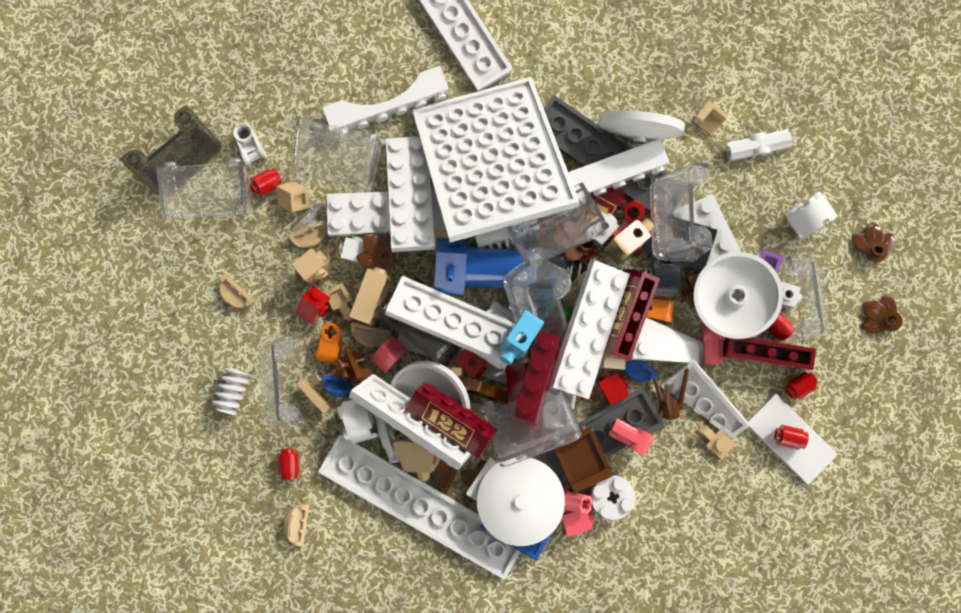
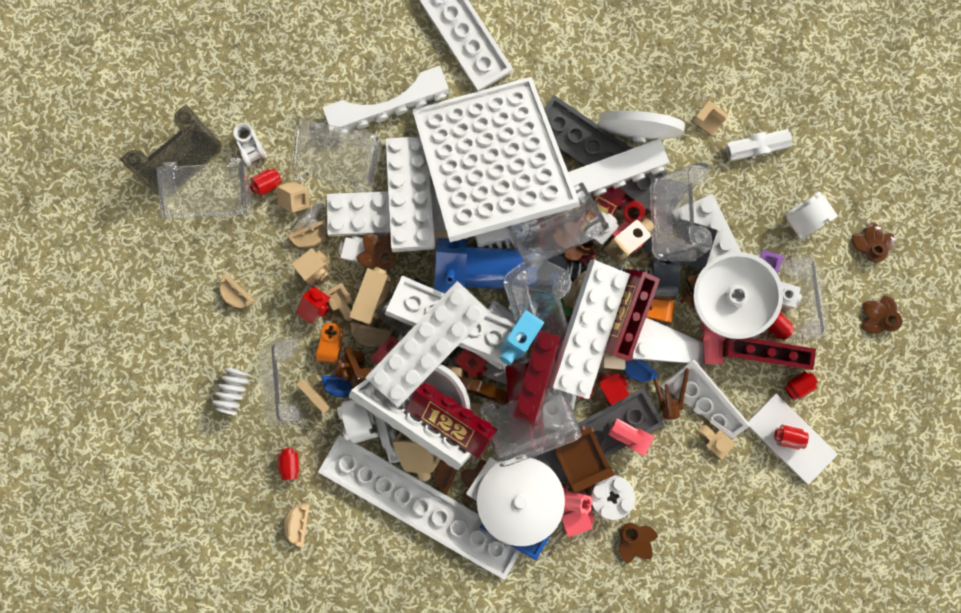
none -> white plate [366,281,490,407]
none -> reddish brown plate [619,523,658,564]

